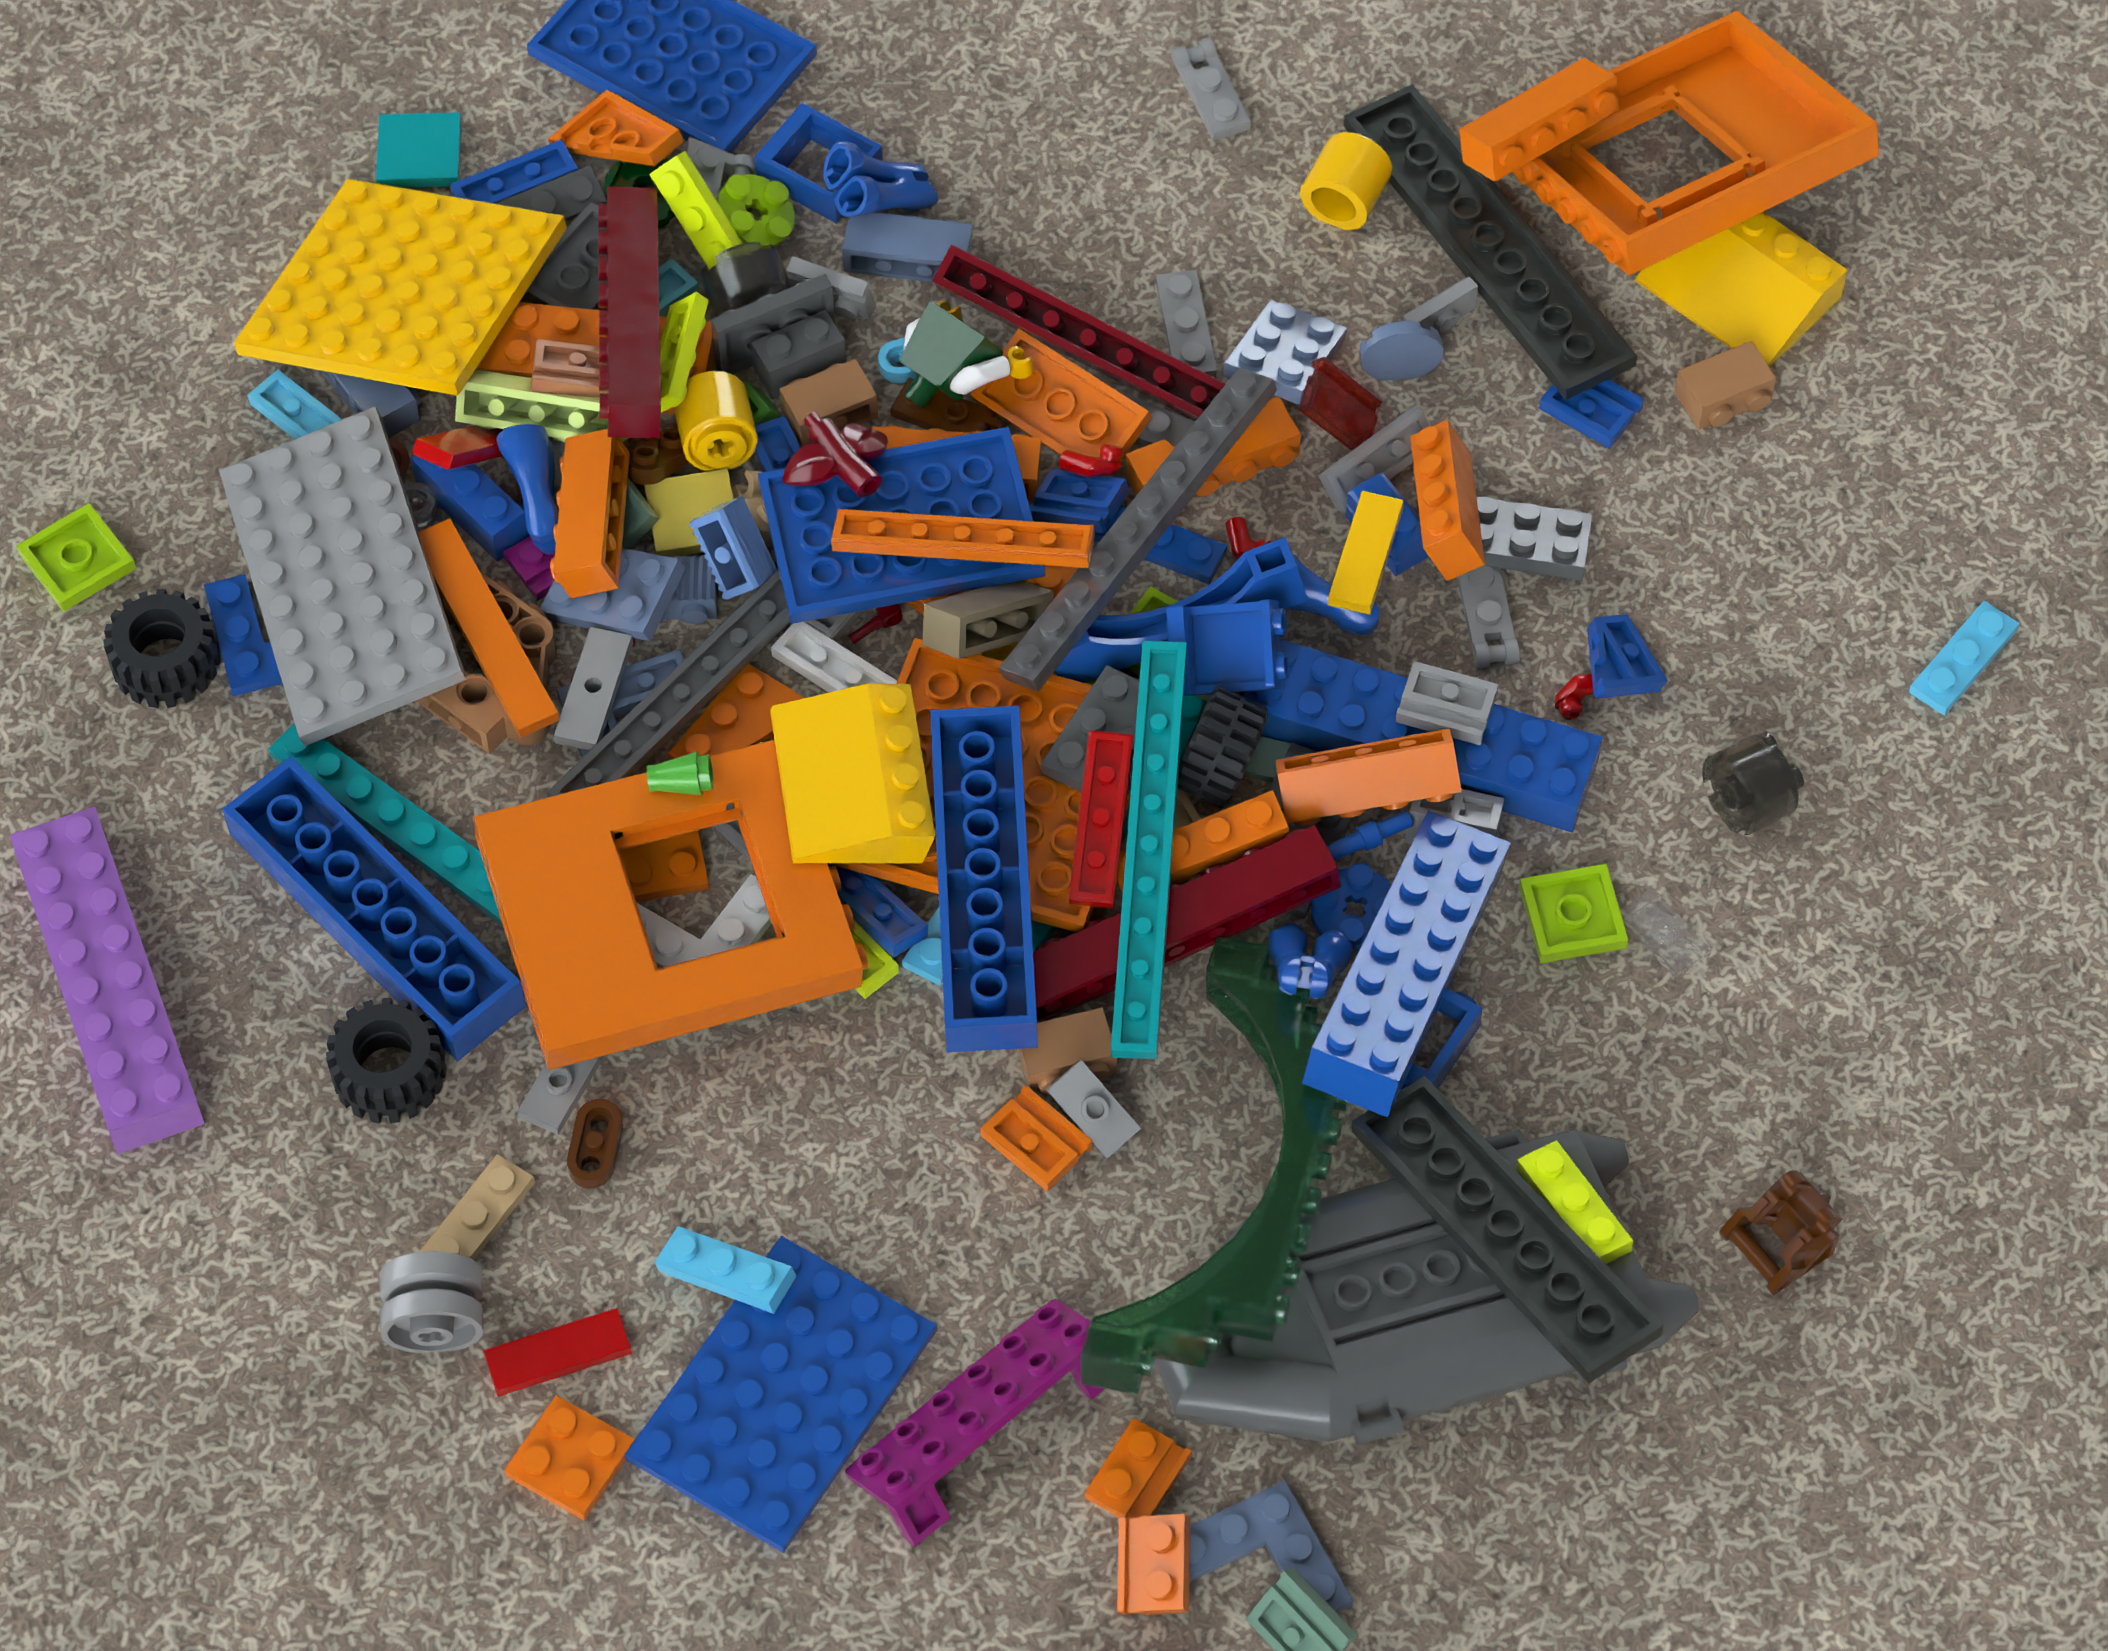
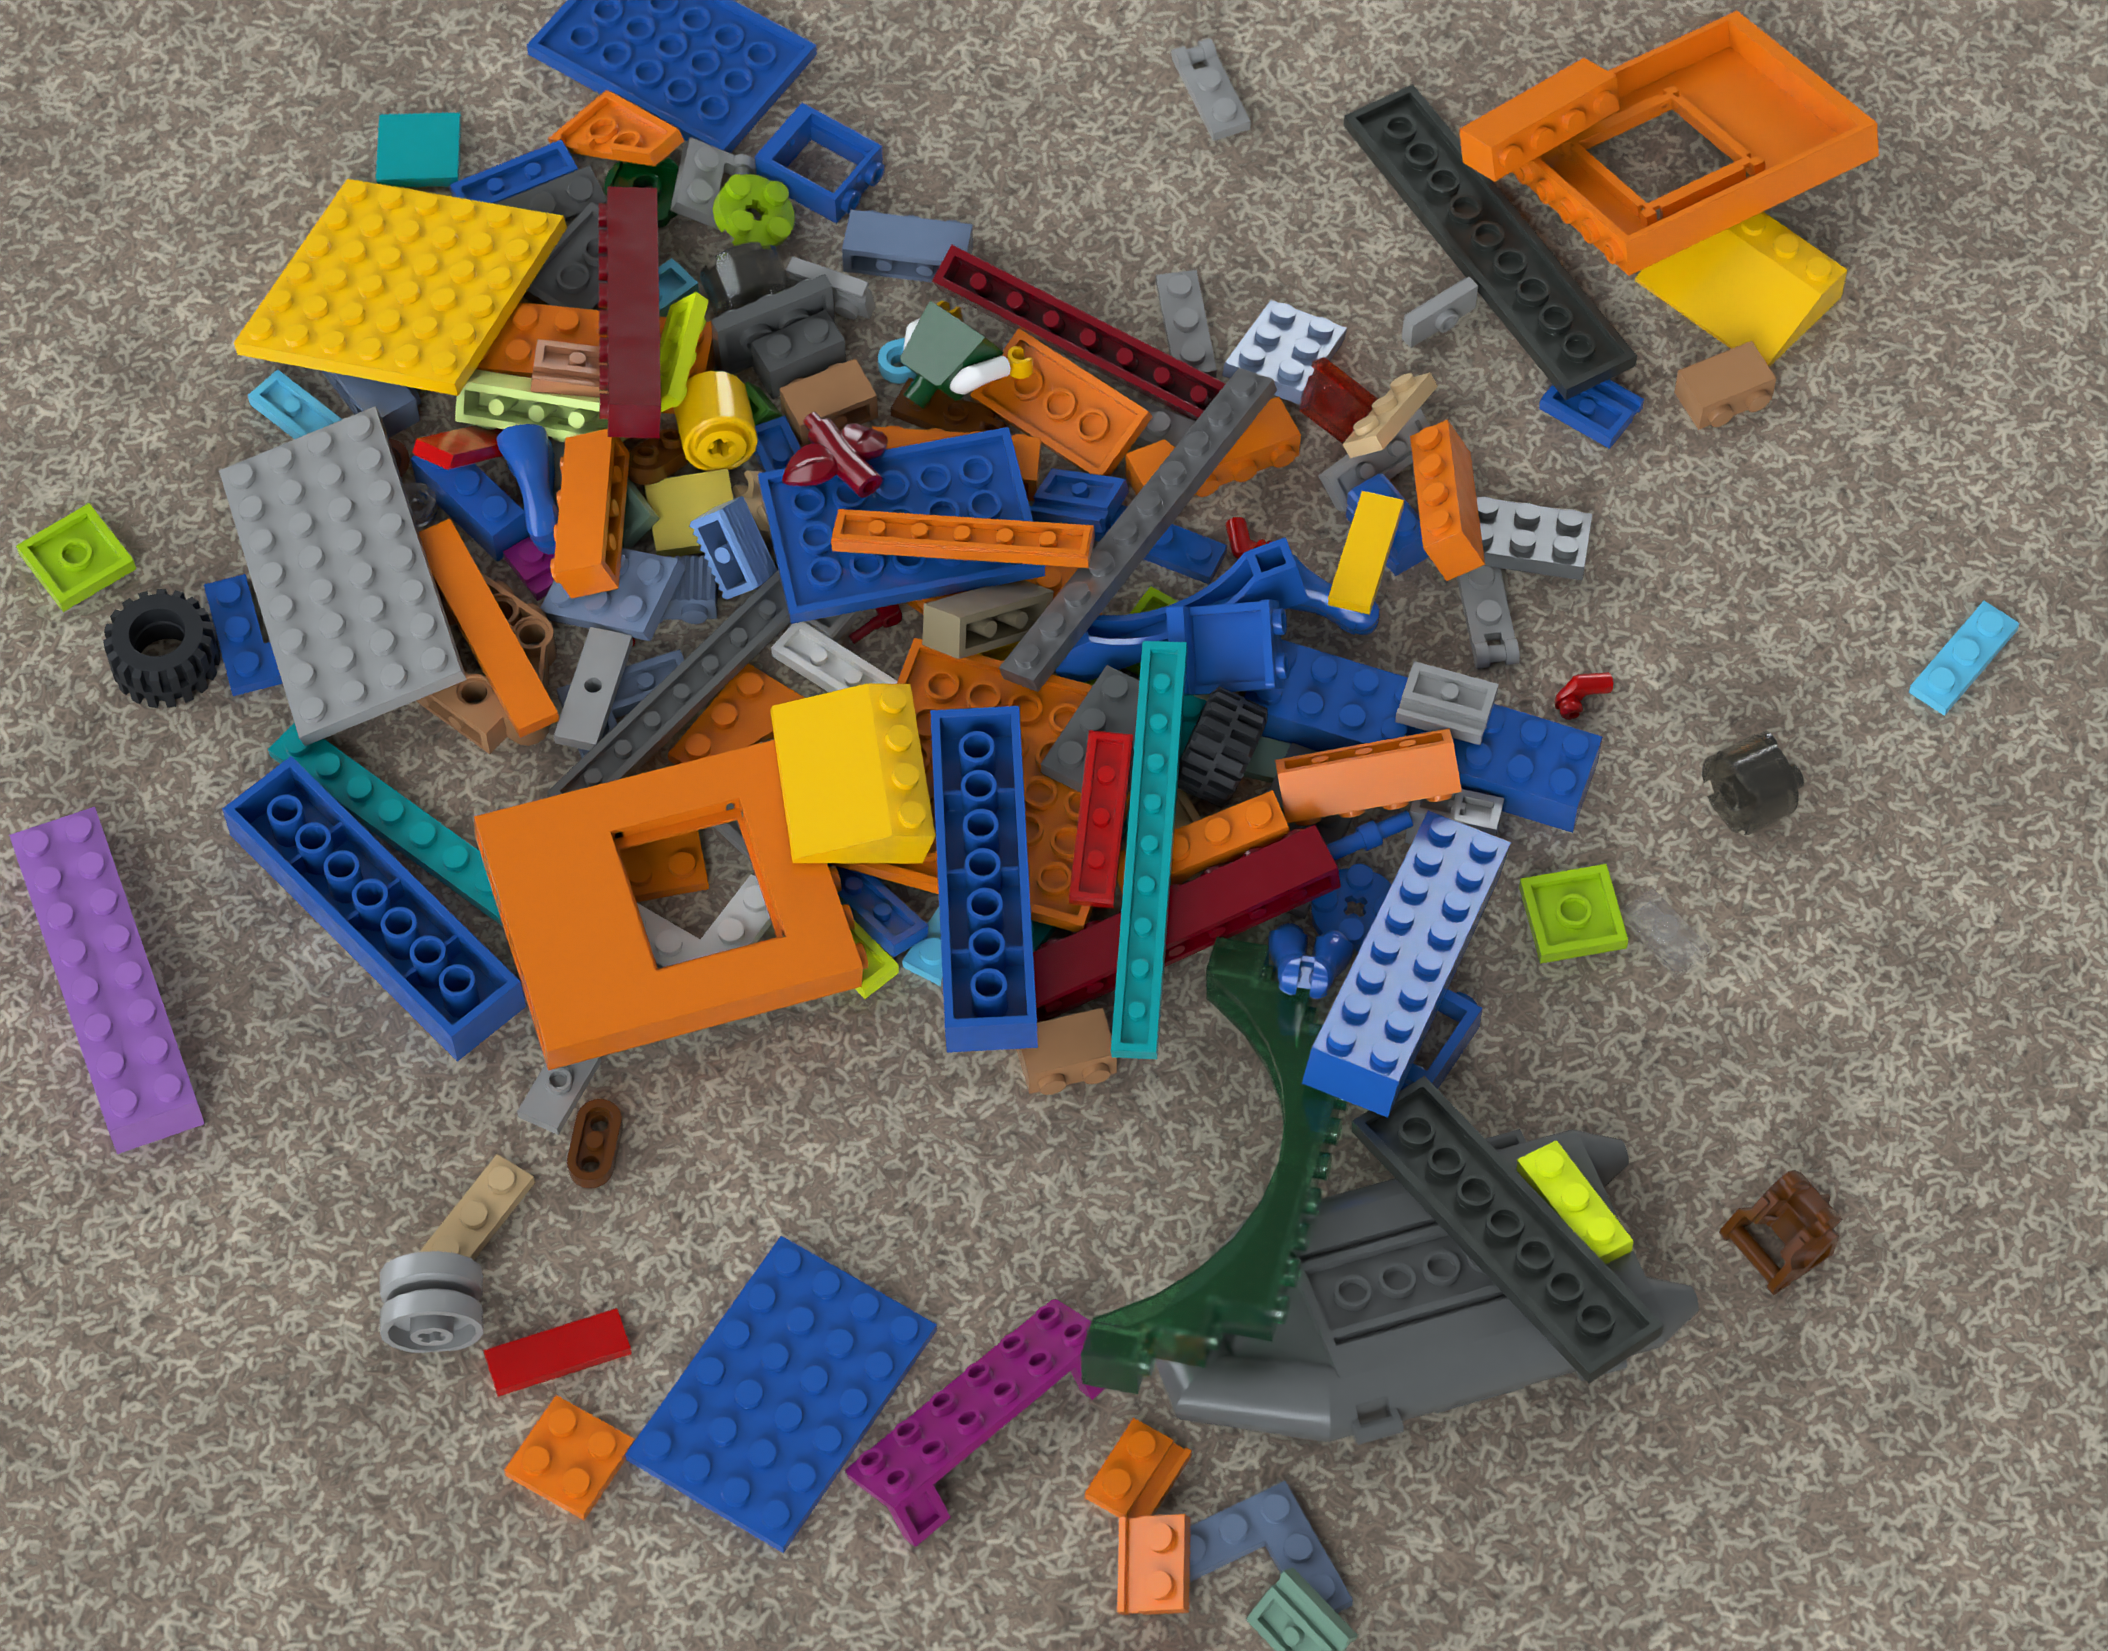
black tyre [326,998,446,1124] -> none
bright green cone [647,751,714,796] -> none
neon yellow plate [649,151,752,280] -> none
medium azure plate [654,1226,797,1314] -> none
blue piece [823,142,938,217] -> none
orange plate [980,1085,1093,1192] -> none
light grey plate [1046,1060,1141,1159] -> none
red arm [1059,444,1123,478] -> none
yellow piece [1300,132,1393,231] -> none
sand blue tile [1359,321,1444,381] -> none
blue wing [1587,614,1668,699] -> none
none -> tan plate [1343,372,1438,458]

